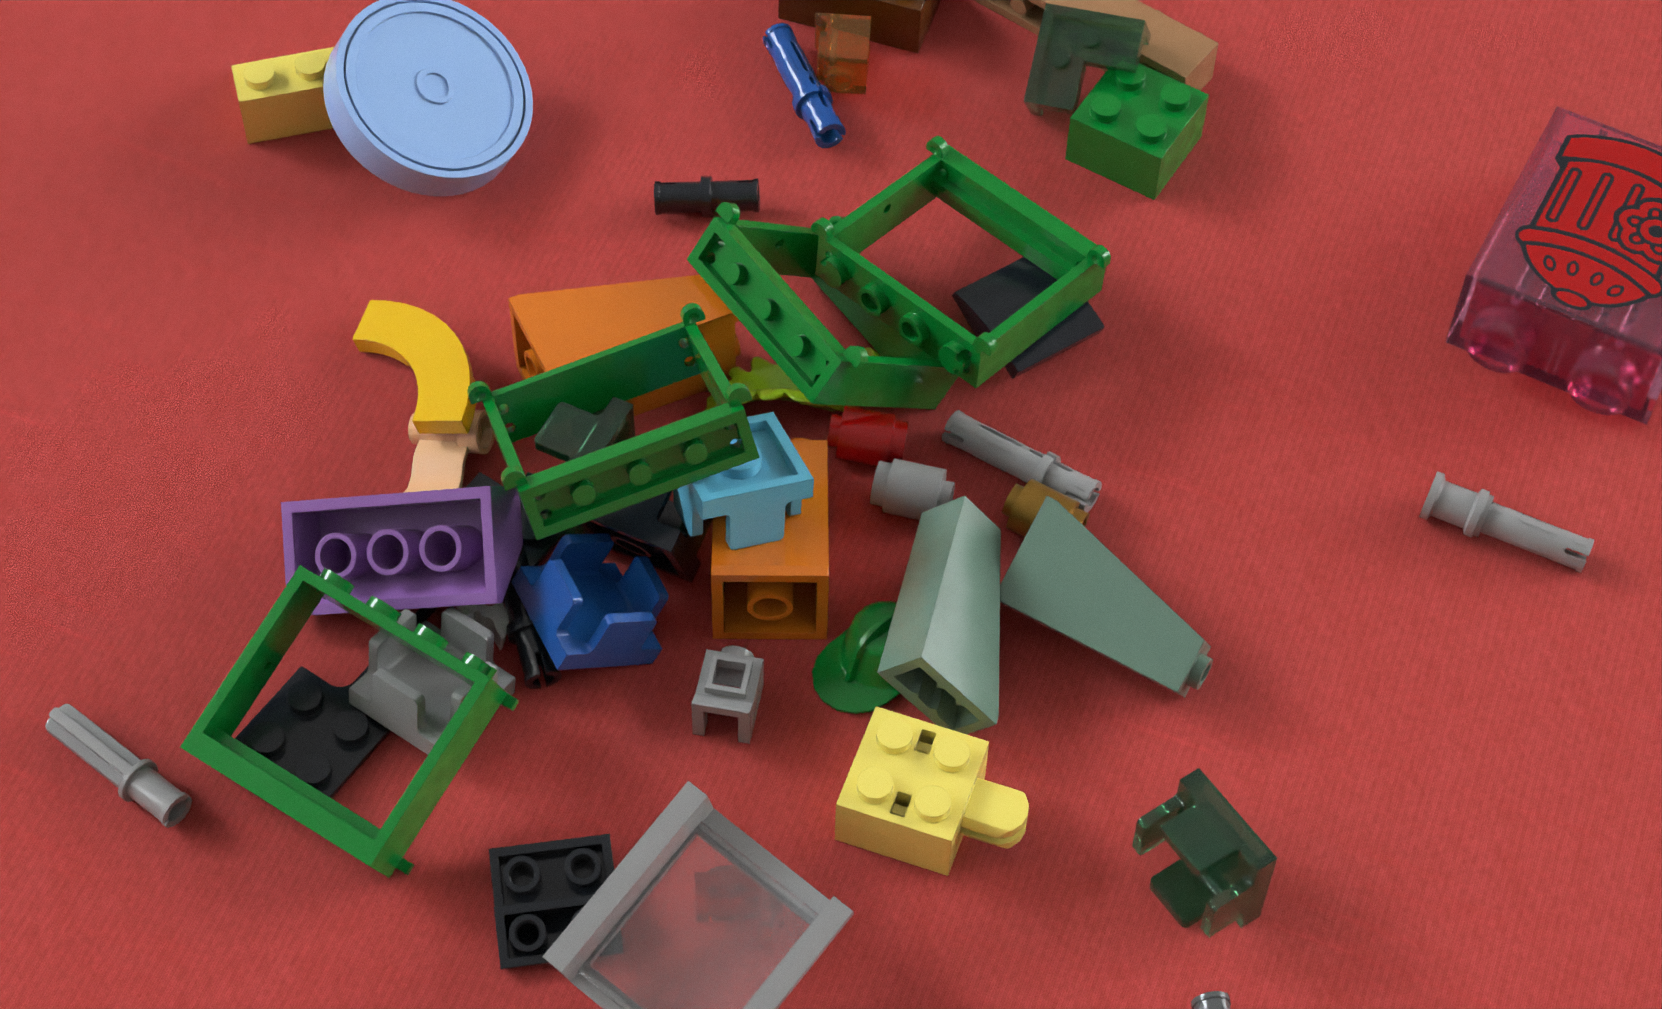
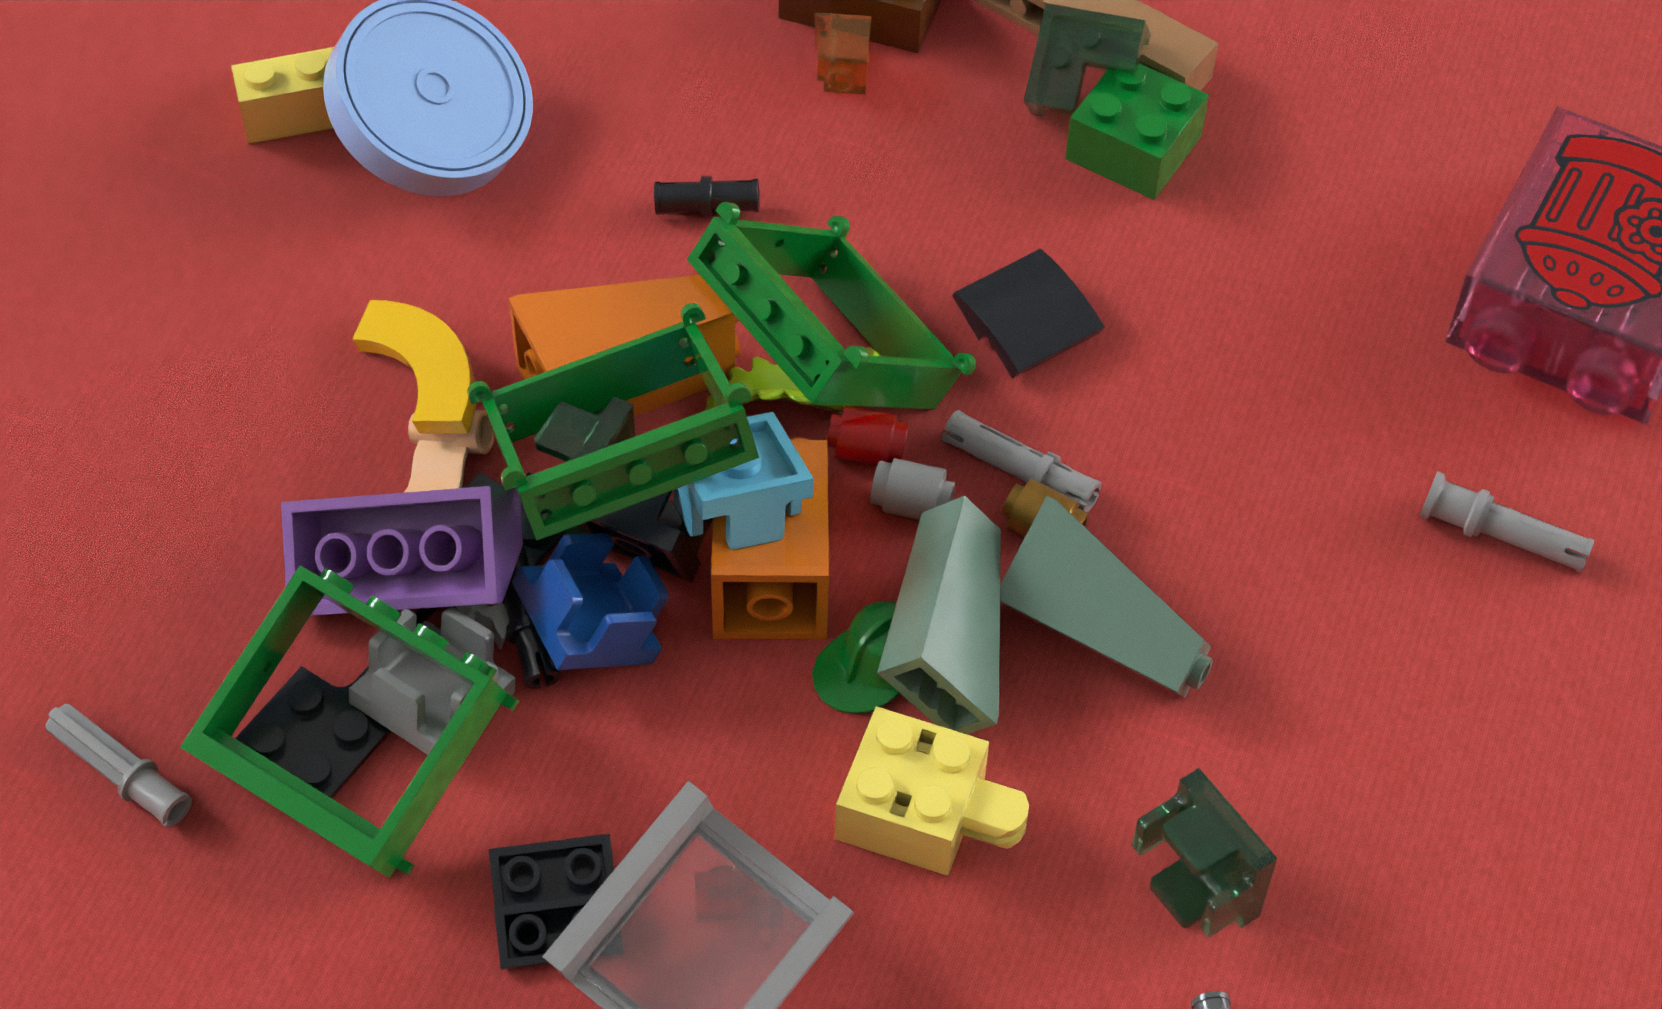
light grey window [691,645,764,744] -> none
blue pin [762,23,846,148] -> none
green window [811,136,1111,388] -> none

